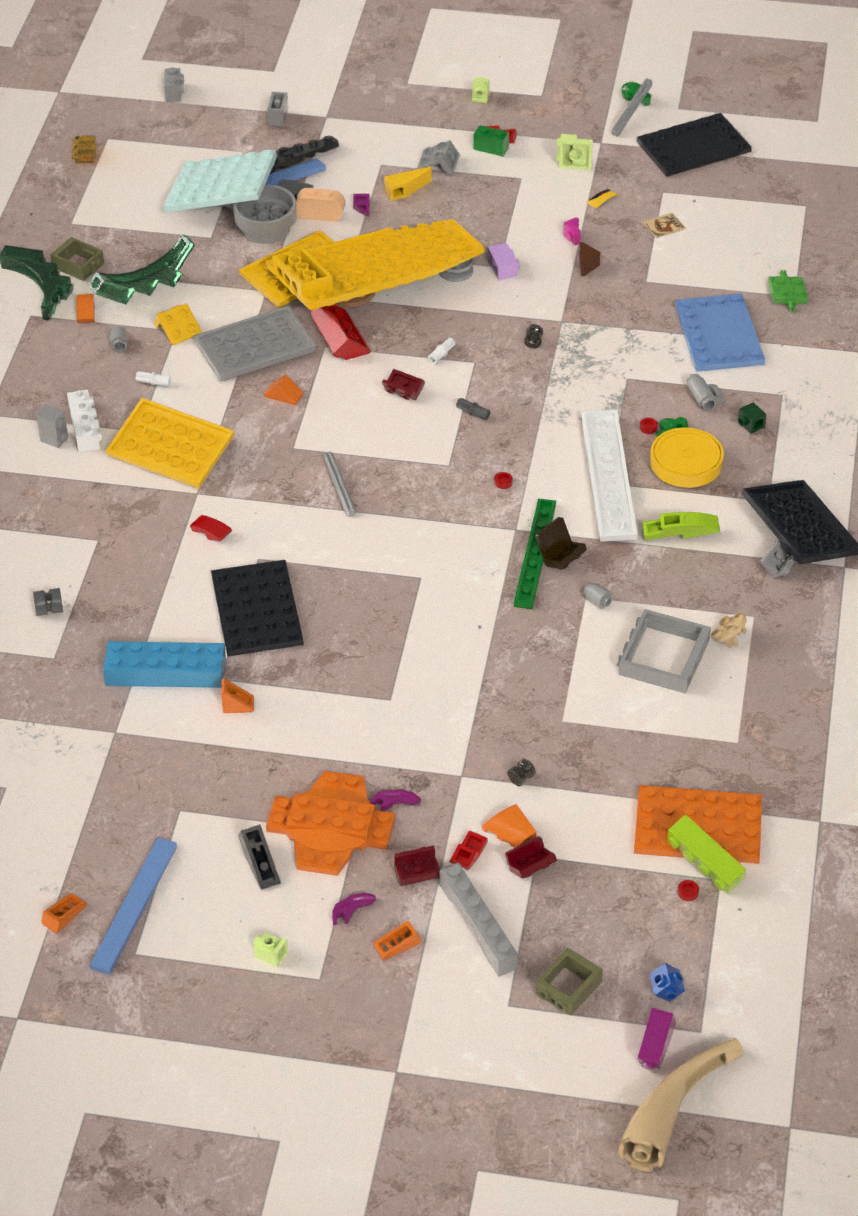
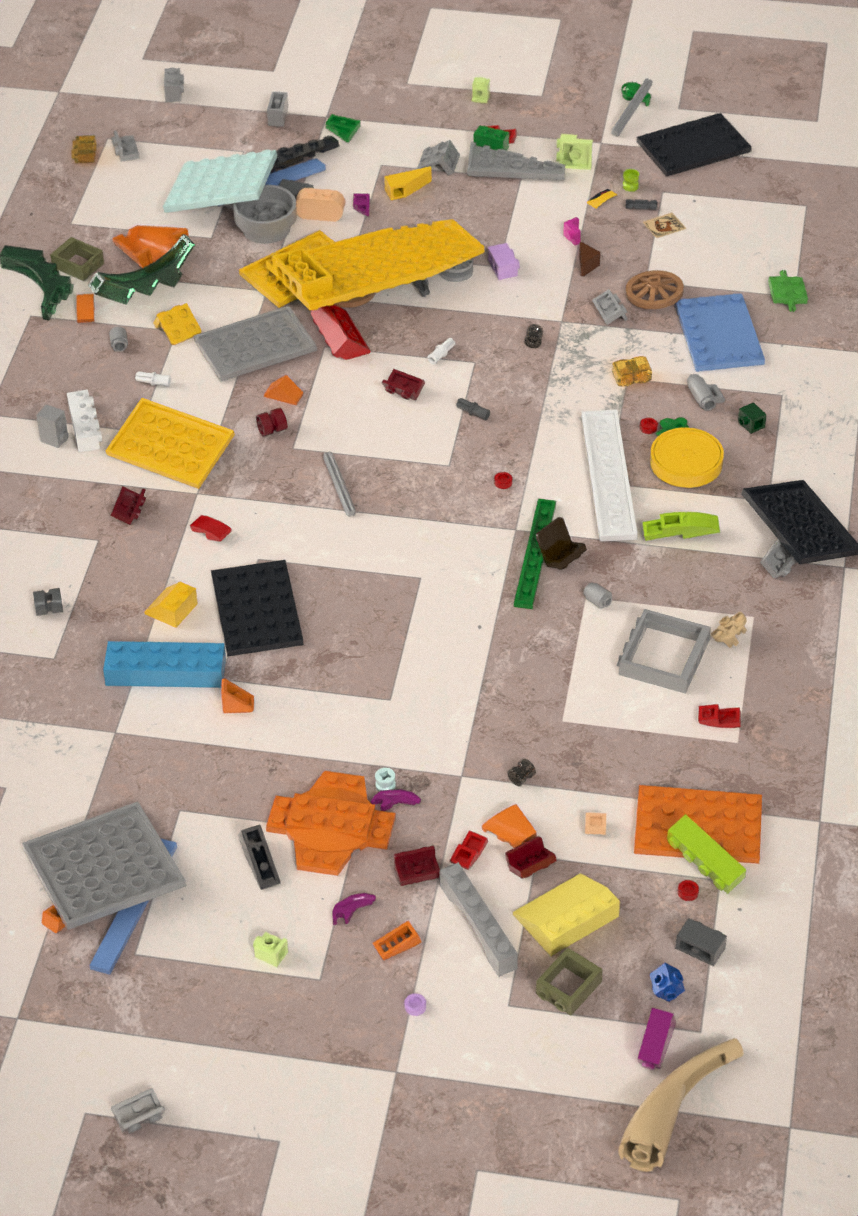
none -> light grey plate [22,802,186,930]
none -> dark red bracket [110,486,146,525]
none -> light grey bracket [111,1088,165,1133]
none -> light grey bracket [112,130,140,162]
none -> orange cone [112,225,189,276]
none -> yellow slope [144,582,198,628]
none -> dark red wheel [256,408,288,437]
none -> green wing [325,114,361,143]
none -> light aqua wheel [375,768,396,792]
none -> lavender tile [404,993,426,1016]
none -> dark grey axle [415,279,430,297]
none -> light grey wing [468,142,565,180]
none -> light yellow slope [513,873,620,956]
none -> light nougat plate [585,813,606,835]
none -> light grey bracket [592,289,628,325]
none -> clear yellow brick [612,356,652,387]
none -> lime wheel [623,169,639,192]
none -> black axle [625,199,658,210]
none -> medium nougat wheel [626,270,684,309]
none -> dark grey brick [675,918,727,967]
none -> red slope [698,704,741,728]

